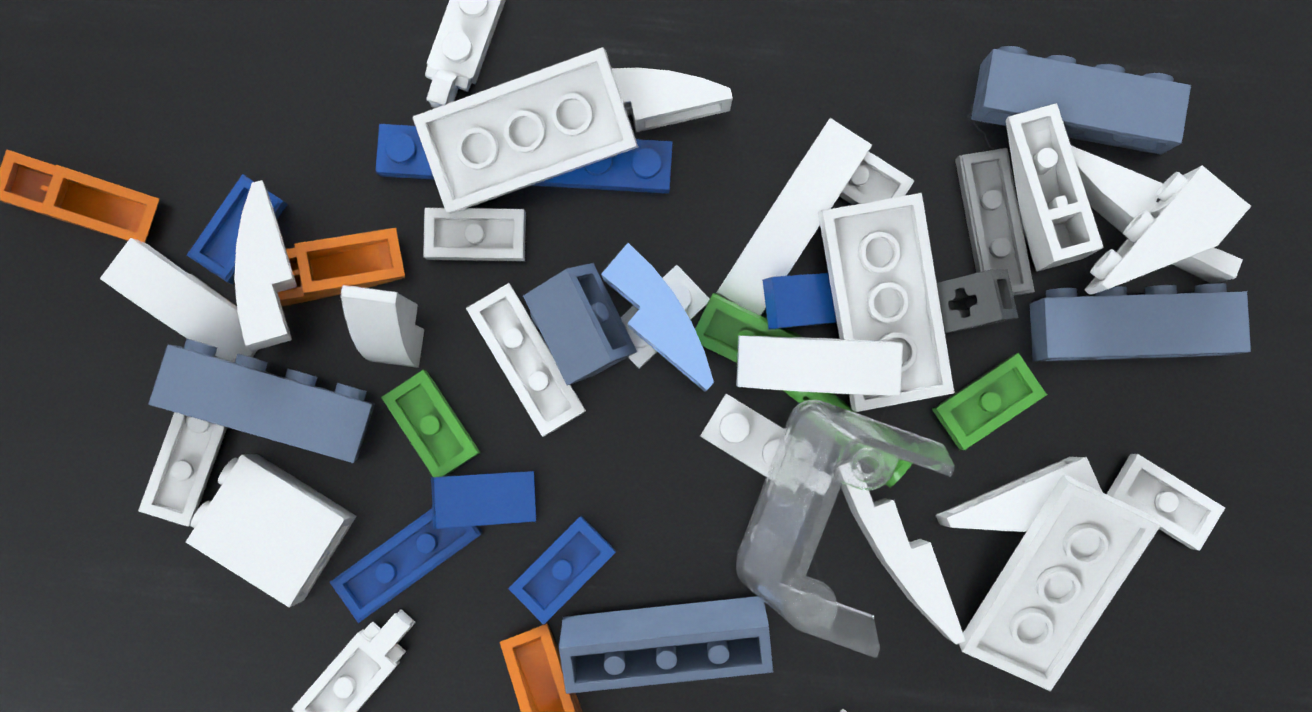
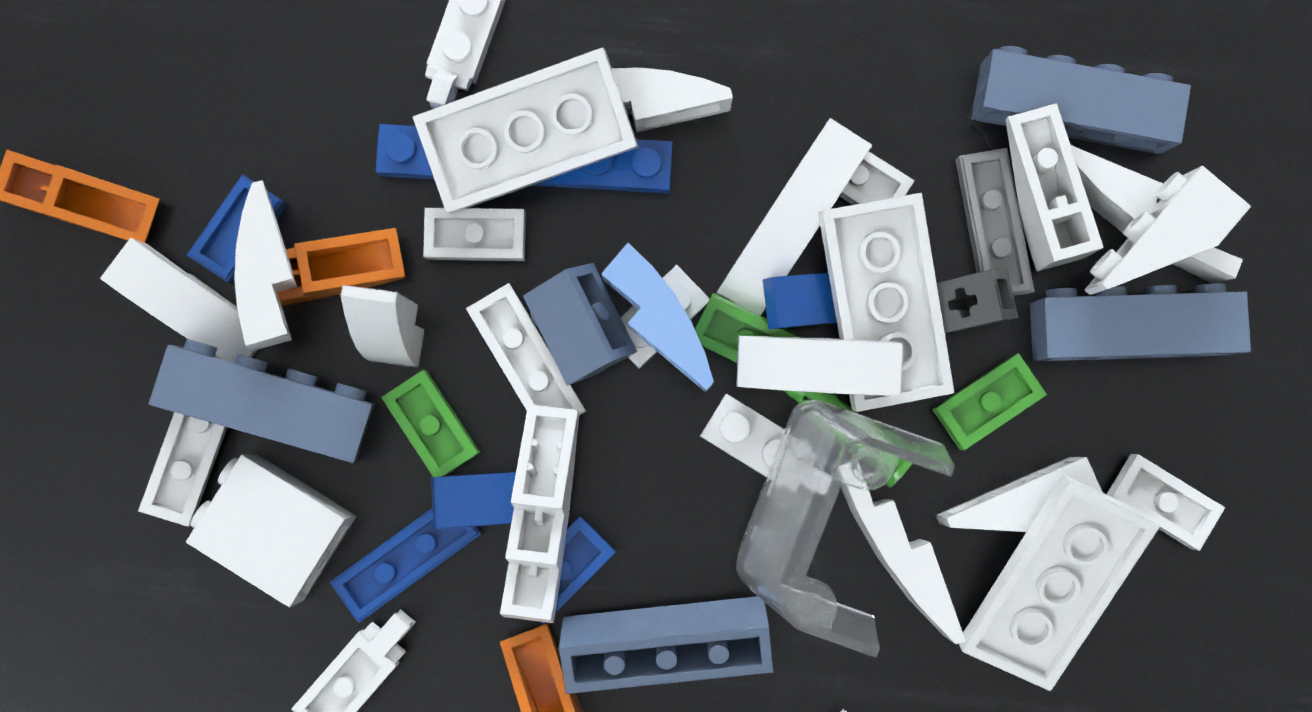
none -> white slope [500,405,579,623]

